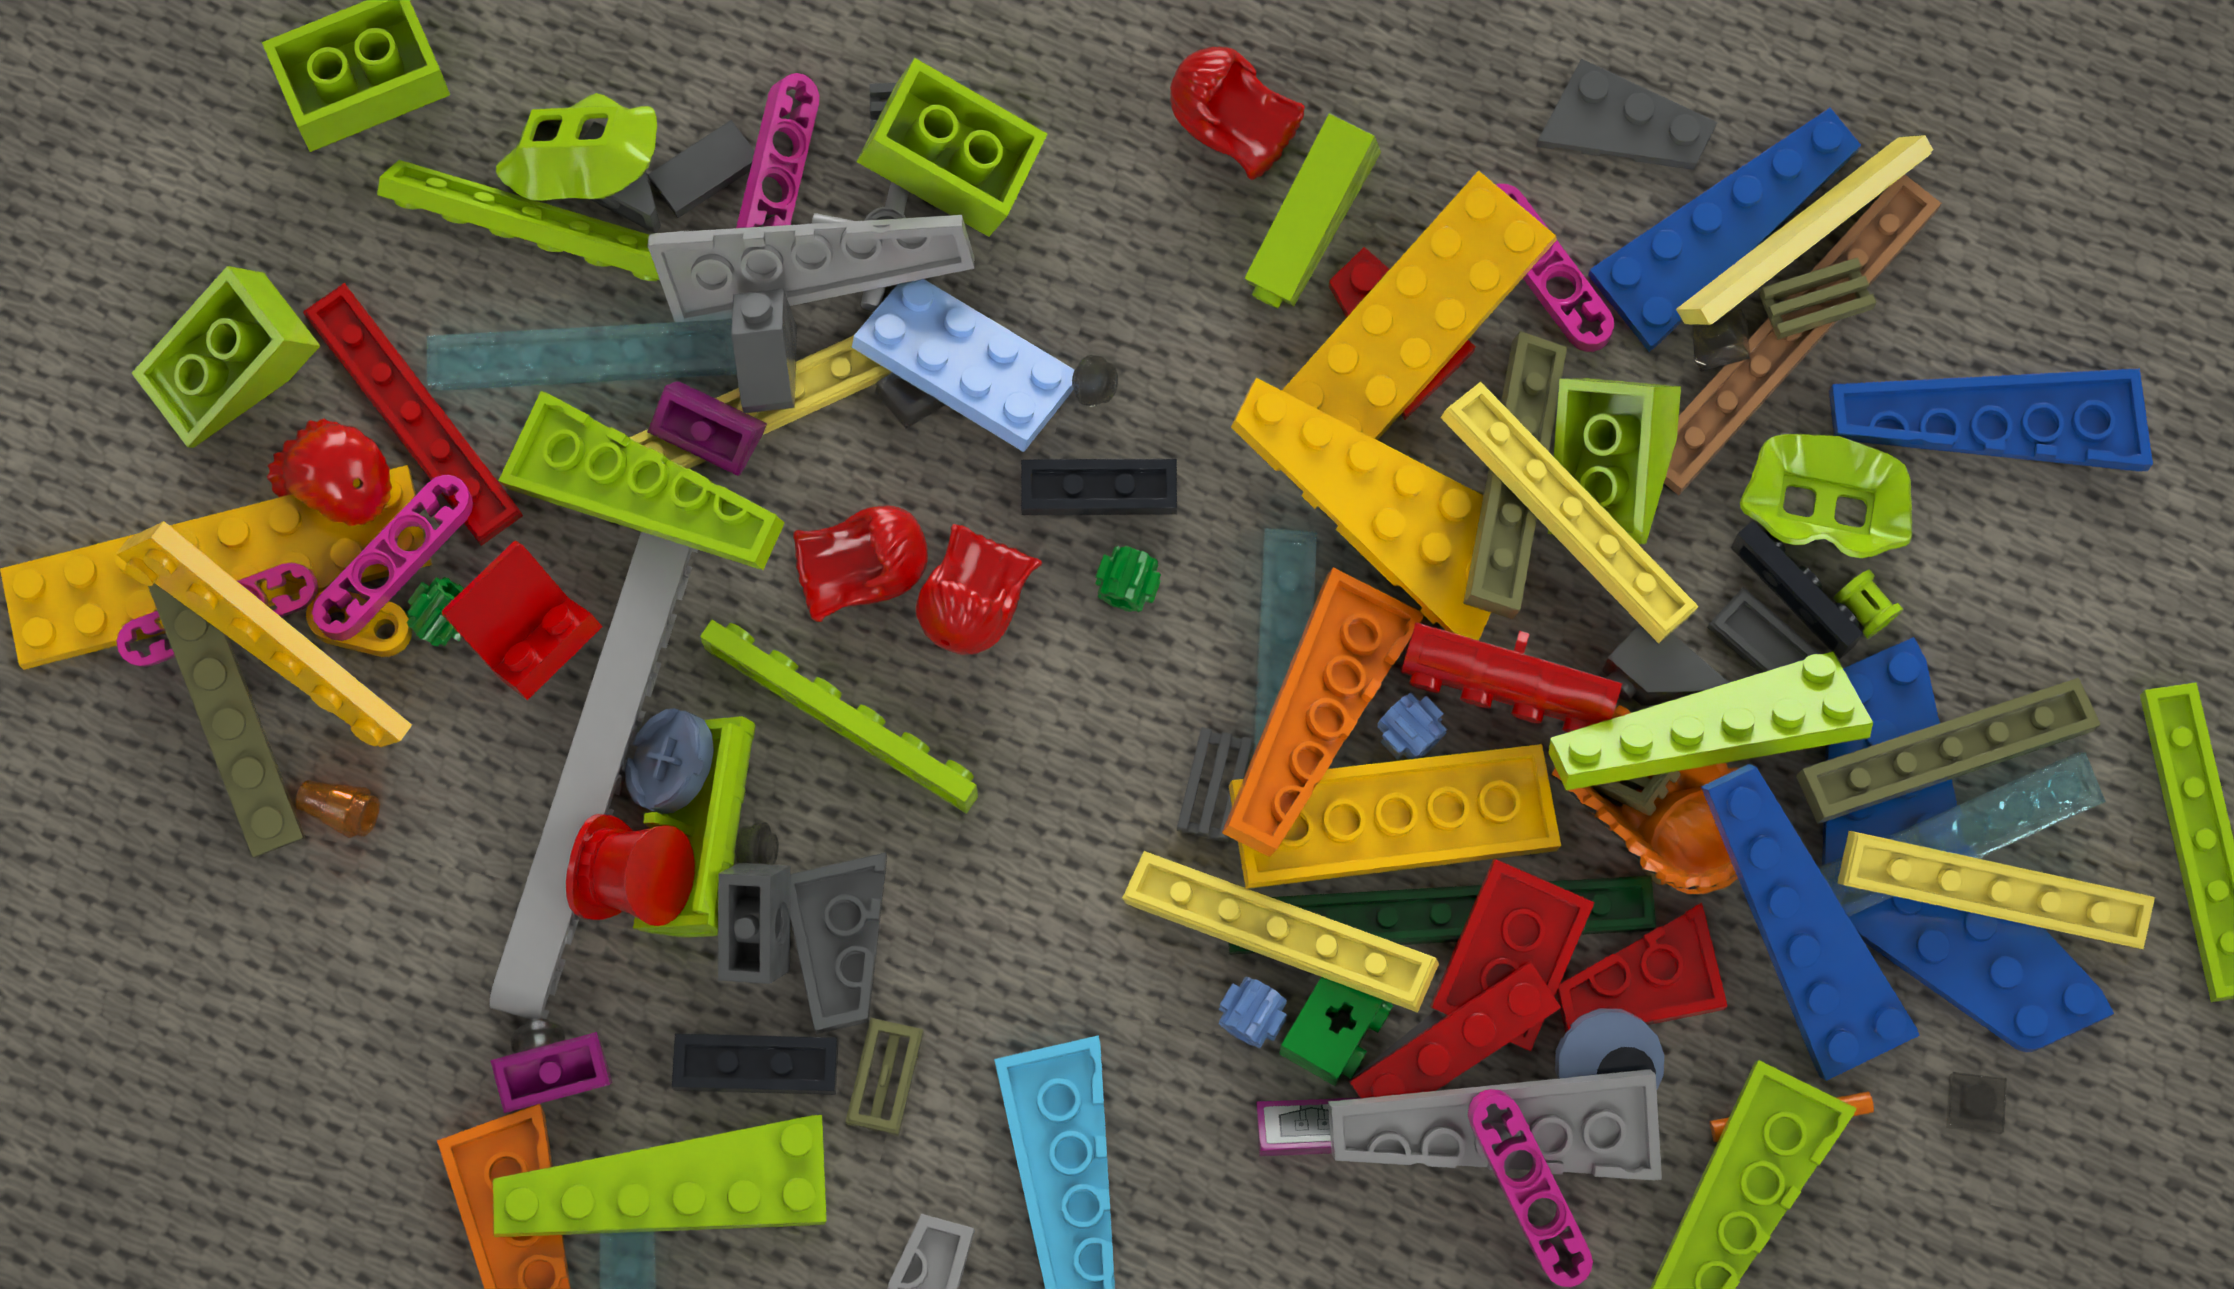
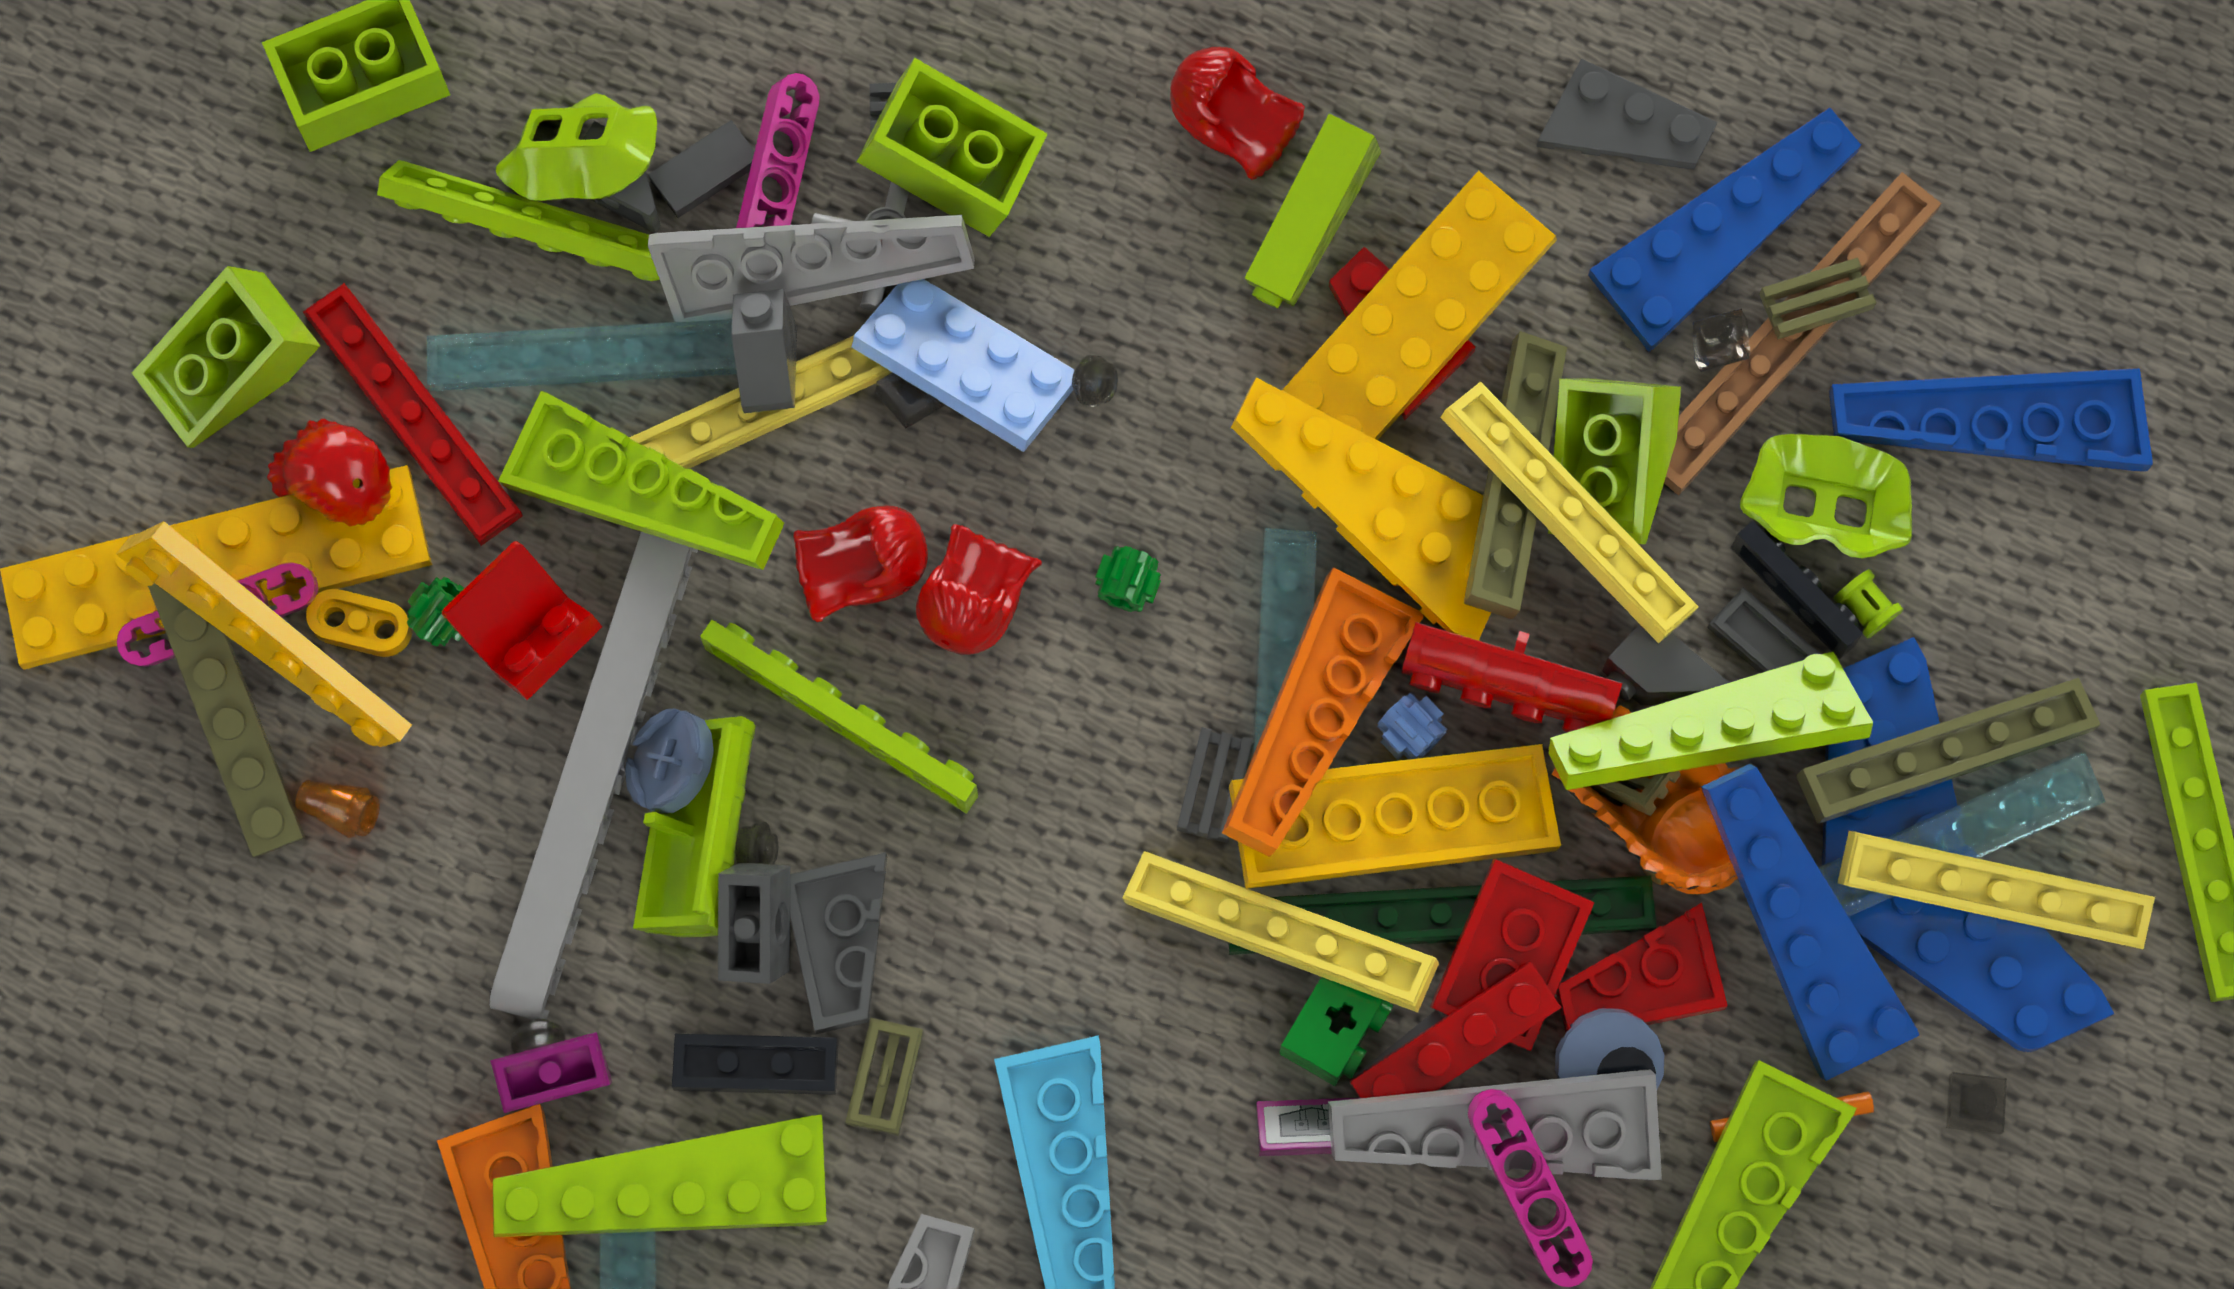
dark pink beam [312,475,473,641] -> none
red hat [566,814,695,926] -> none
magenta slope [647,381,767,476] -> none
black plate [1021,459,1177,515] -> none
medium blue gear [1219,977,1287,1048] -> none
dark pink beam [1496,184,1614,352] -> none
light yellow tile [1676,135,1933,325] -> none

